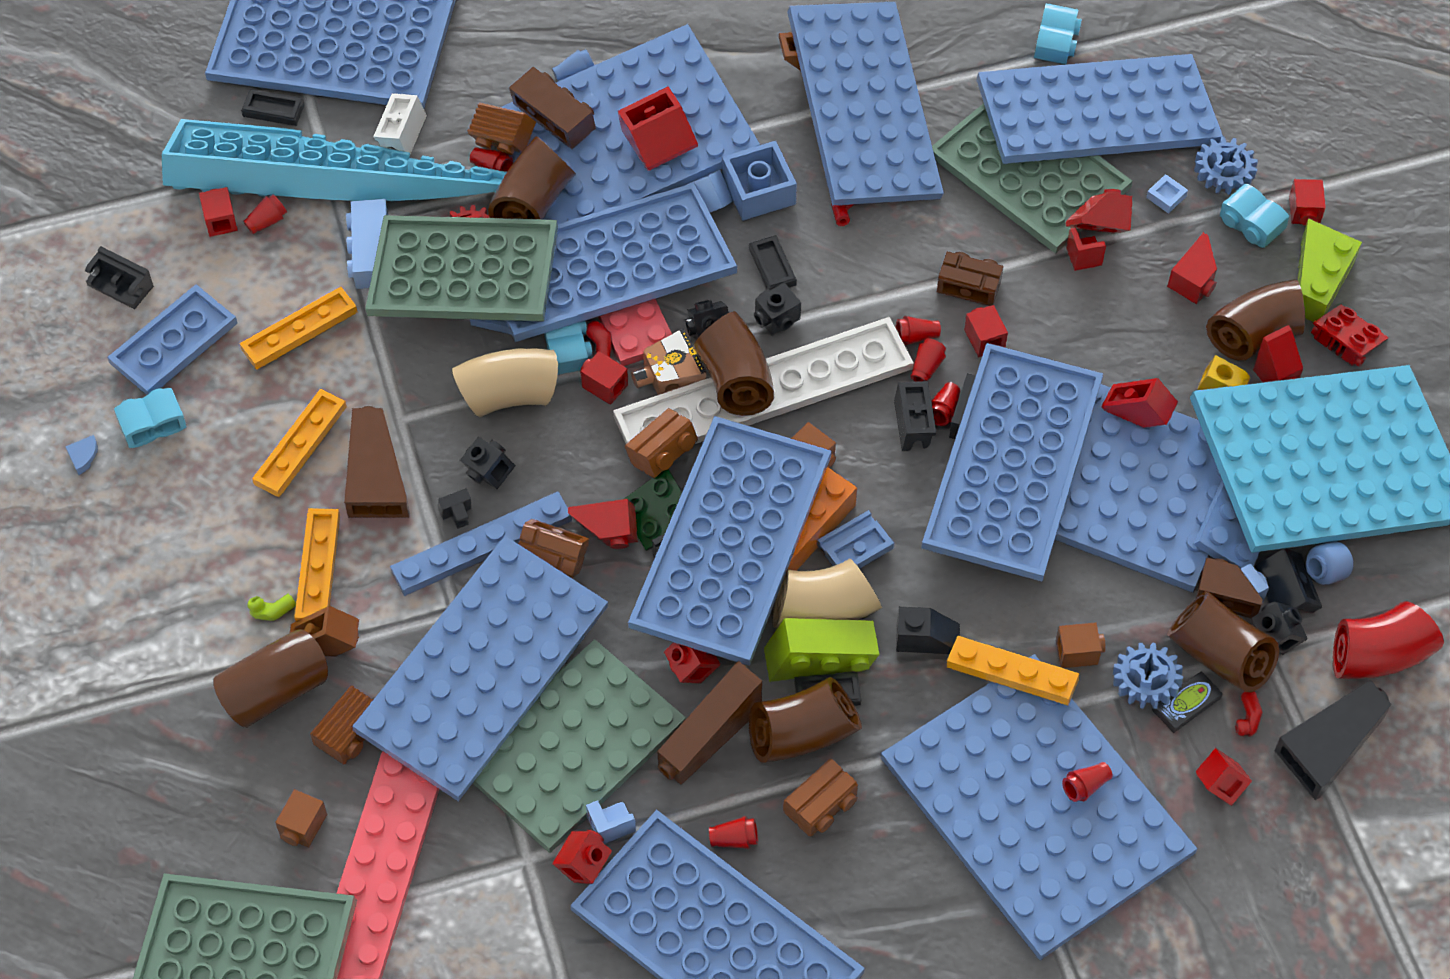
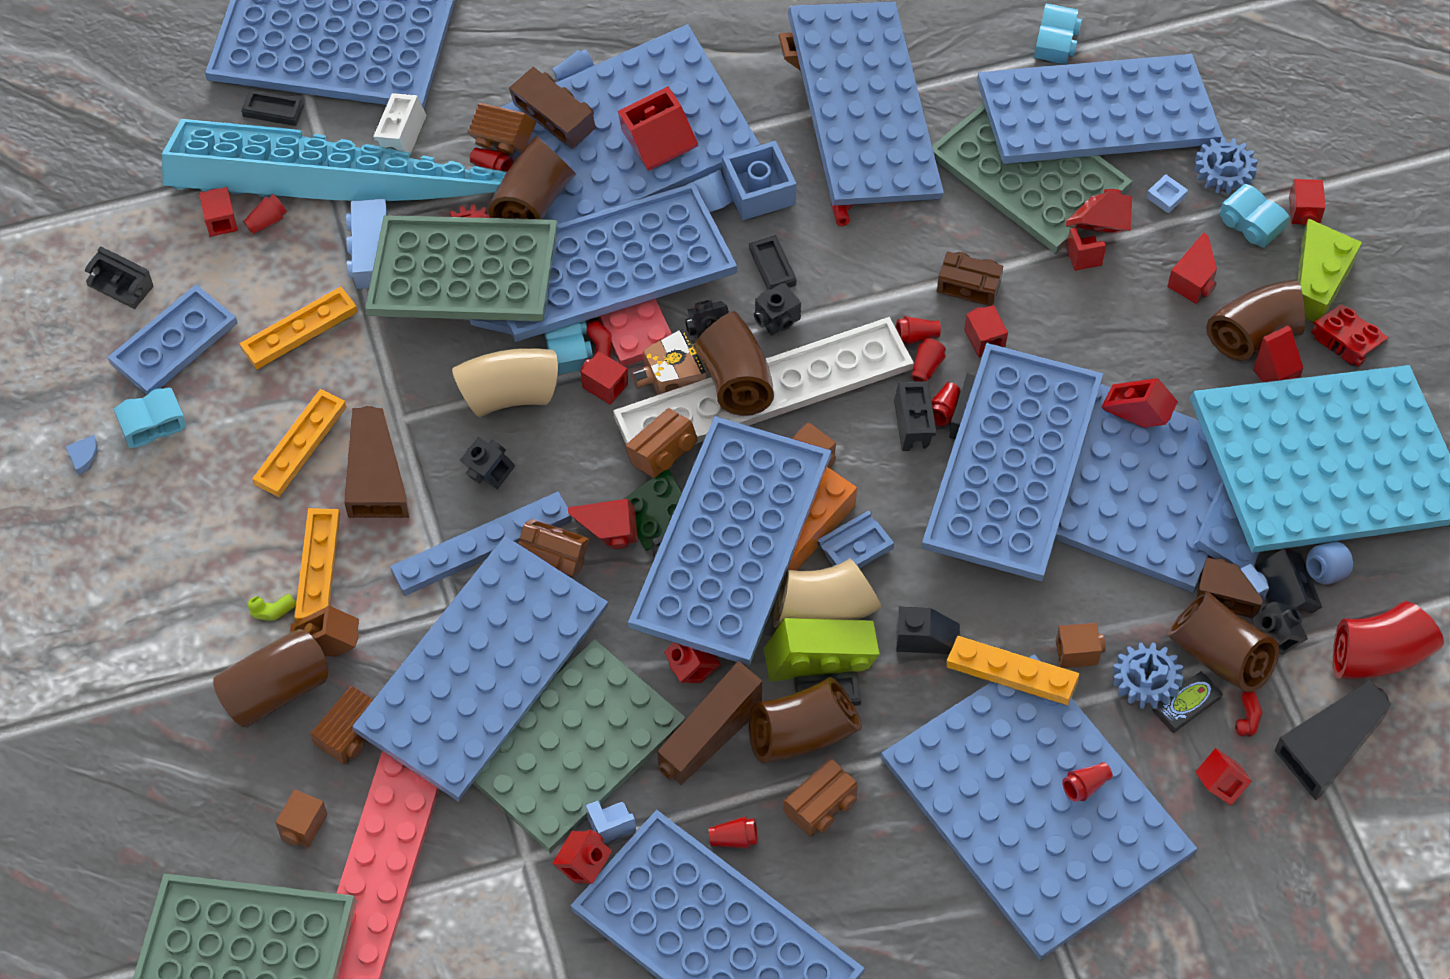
black tile [438,488,471,529] -> none
yellow leg [1197,355,1250,390] -> none

